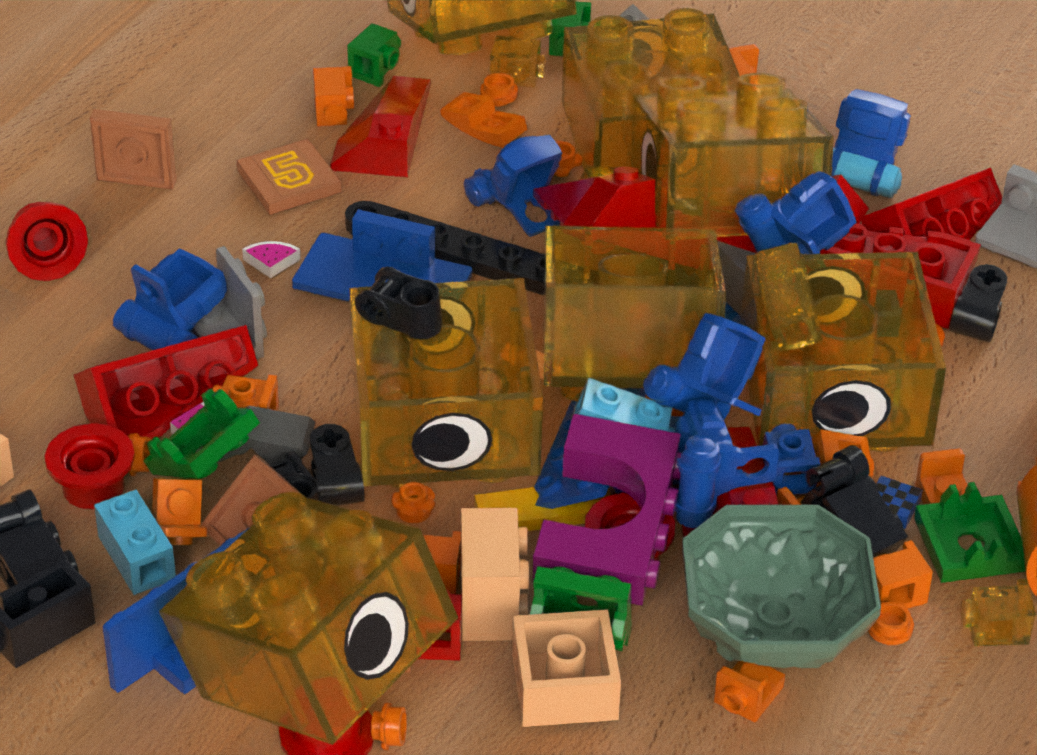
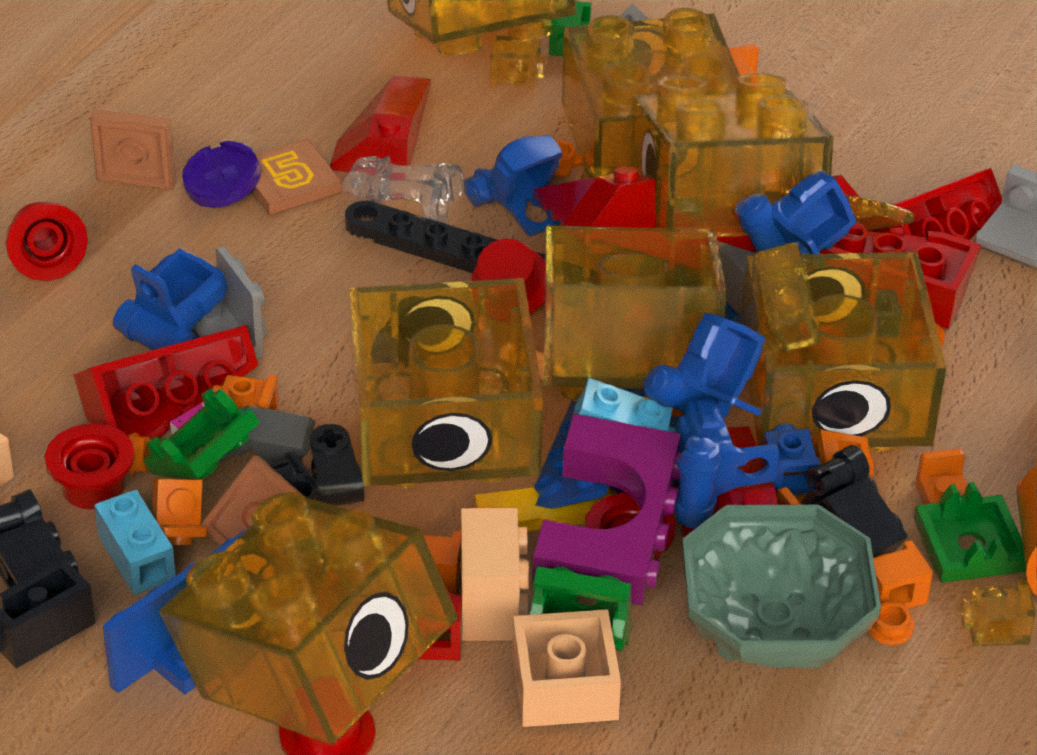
tile [242,241,300,278] -> none
blue bracket [292,209,472,303] -> none
orange brick [313,66,354,126] -> none
green brick [347,23,401,87] -> none
black piece [355,266,443,340] -> none
orange plate [371,703,407,751] -> none
orange plate [391,482,435,523] -> none
orange slope [440,92,527,148] -> none
orange plate [480,73,518,107] -> none
orange bracket [714,661,785,723] -> none
blue piece [818,89,911,198] -> none
tile [876,476,923,529] -> none
black piece [949,264,1008,342] -> none
none -> dark purple tile [182,141,261,208]
none -> clear piece [342,156,463,223]
none -> red piece [470,238,552,320]
none -> clear yellow slope [845,194,914,231]

